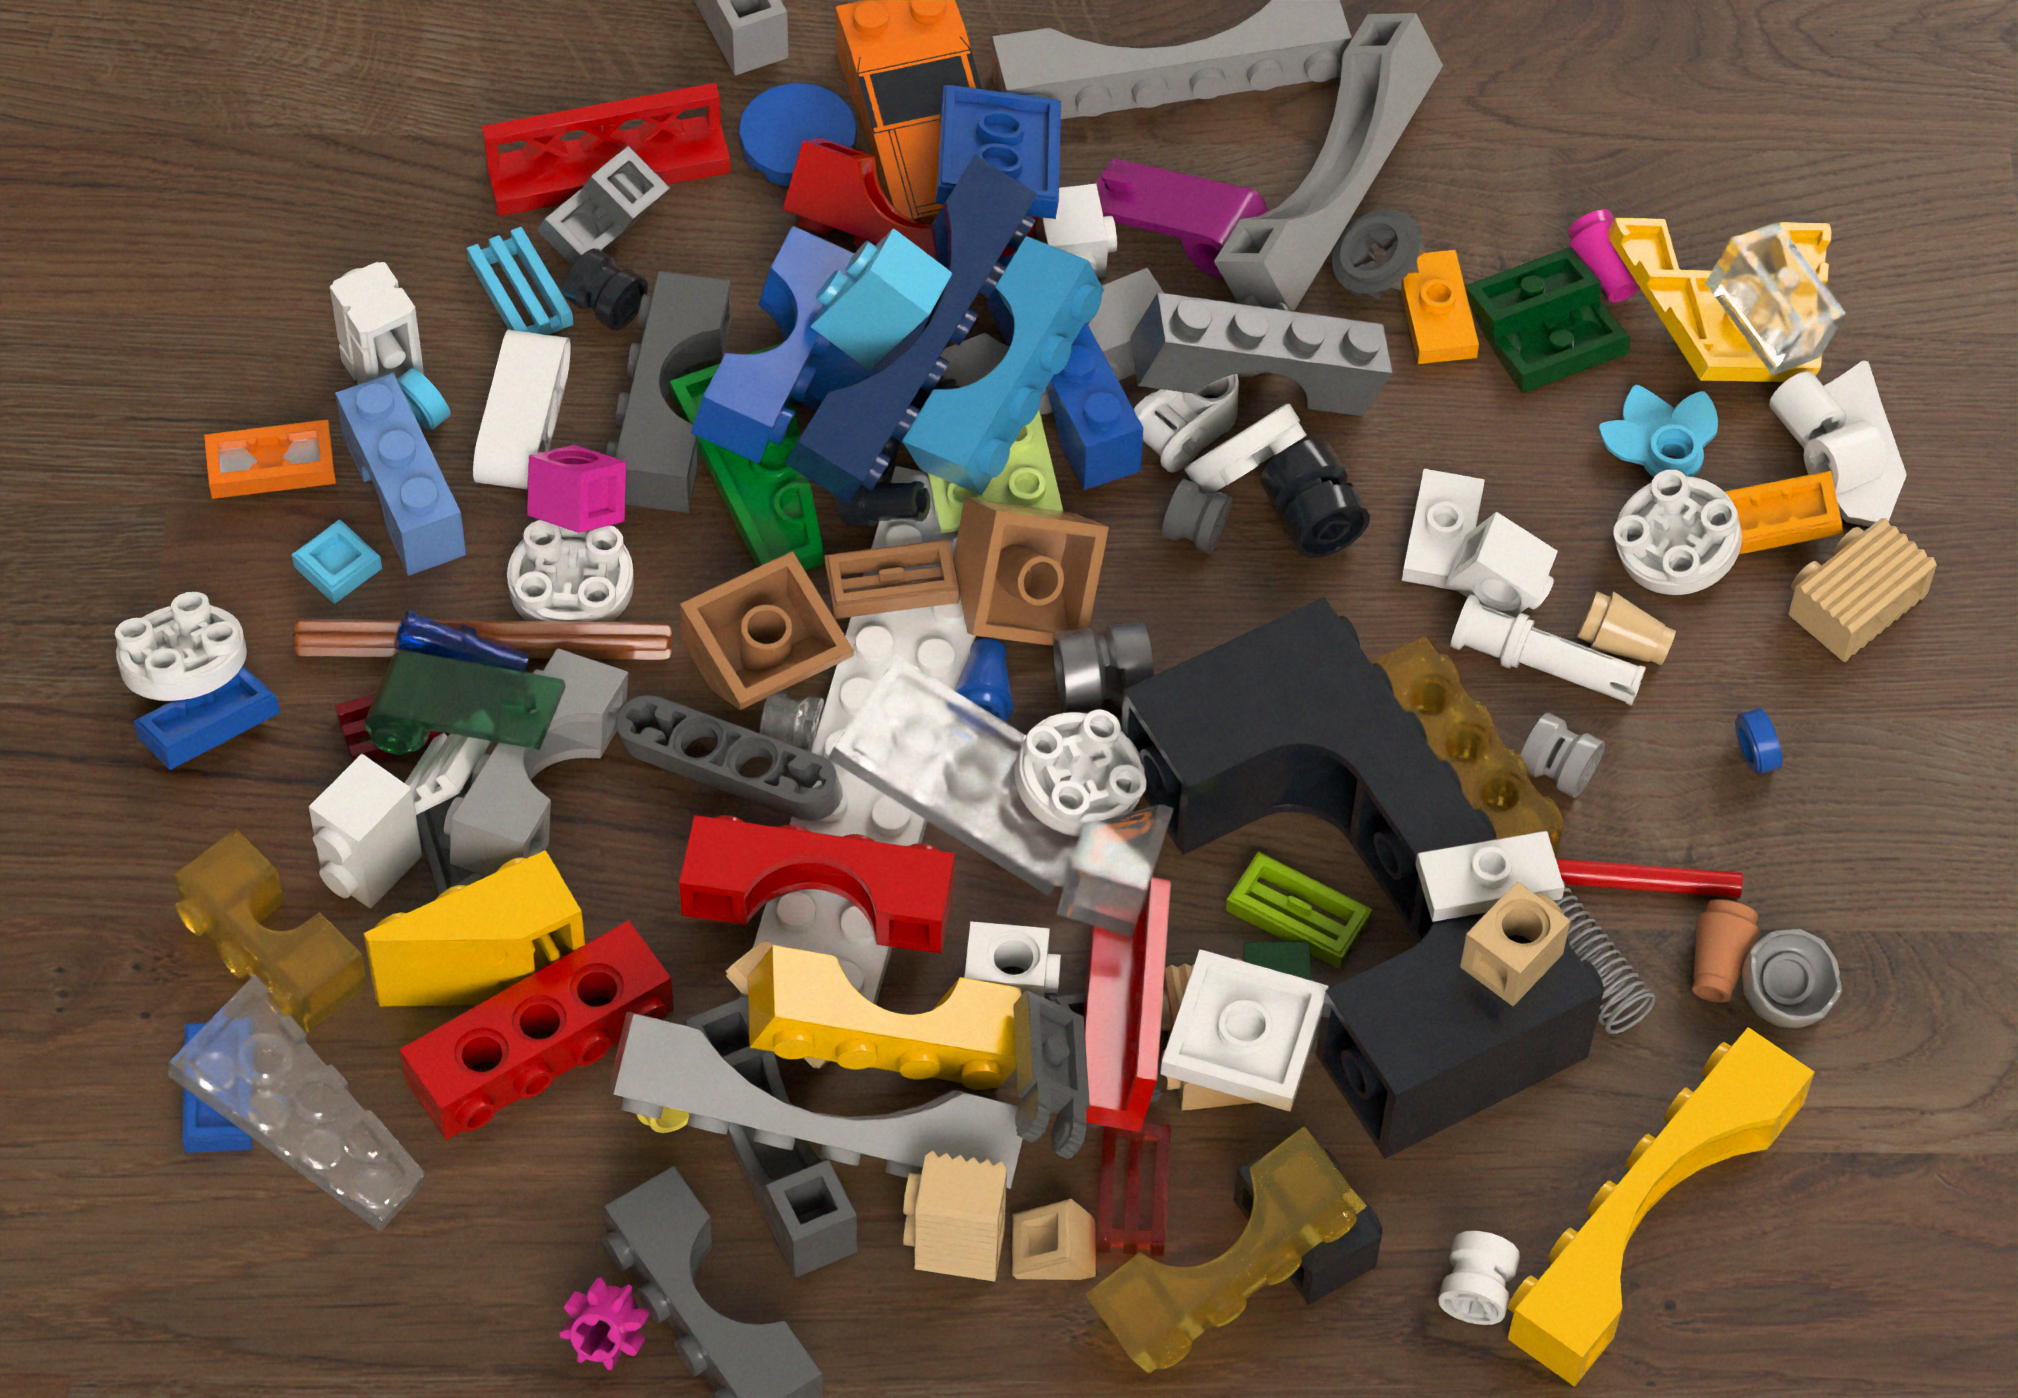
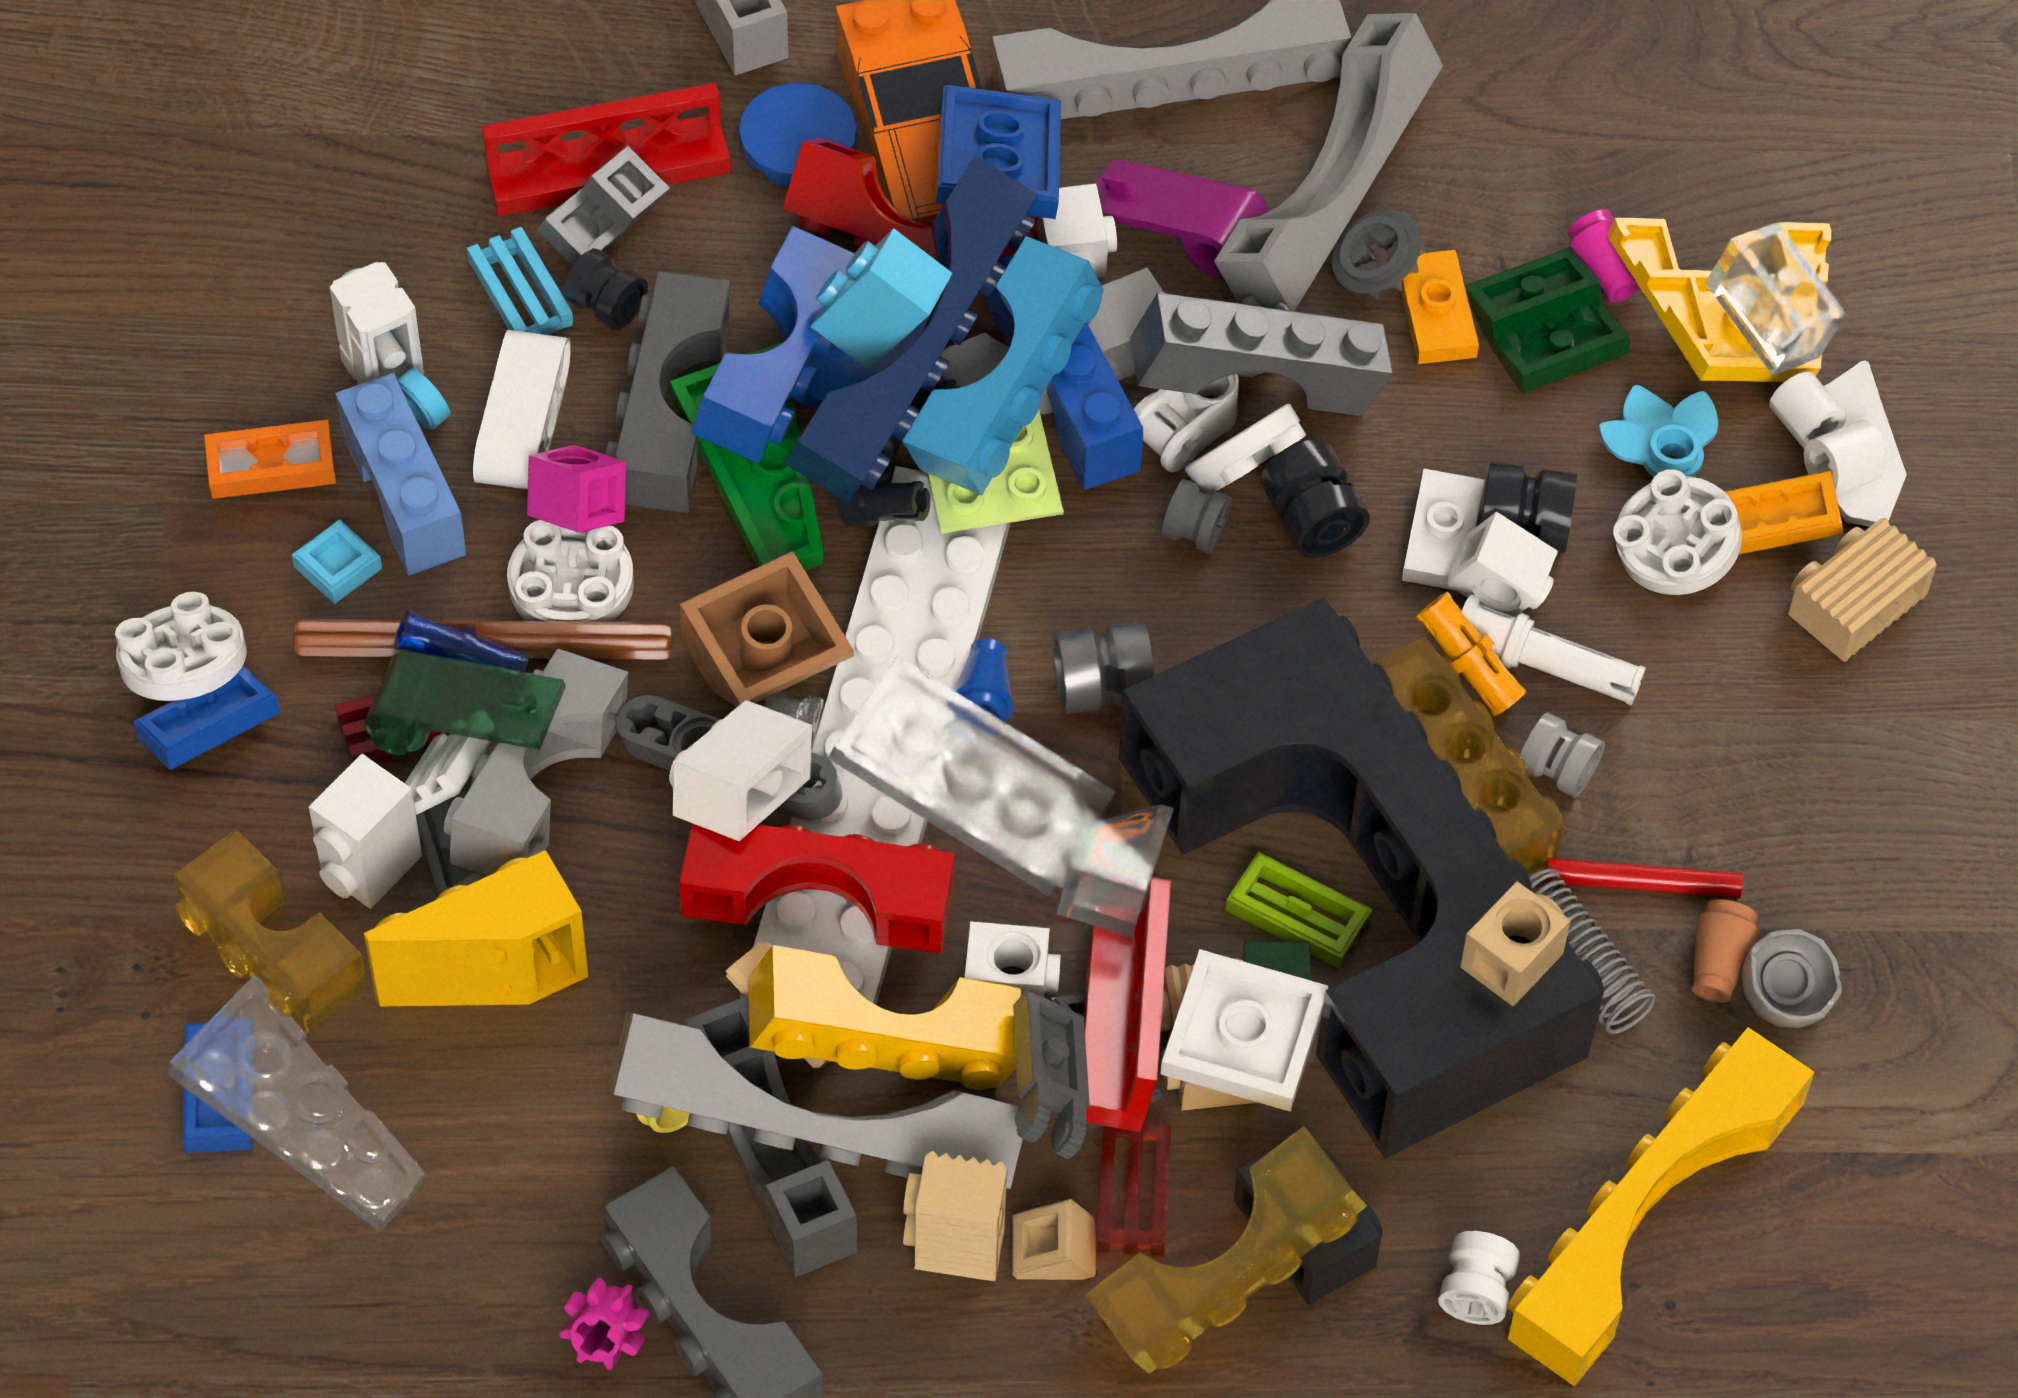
red brick [399,920,674,1140] -> none
medium nougat tile [824,539,959,619] -> none
medium nougat slope [953,498,1109,646] -> none
white tile [1014,709,1147,837] -> none
white plate [1416,831,1565,922] -> none
tan cone [1577,591,1676,665] -> none
blue tile [1735,707,1783,775] -> none
none -> white brick [669,700,812,841]
none -> light orange pin [1415,591,1526,717]
none -> black wheel [1480,461,1577,554]

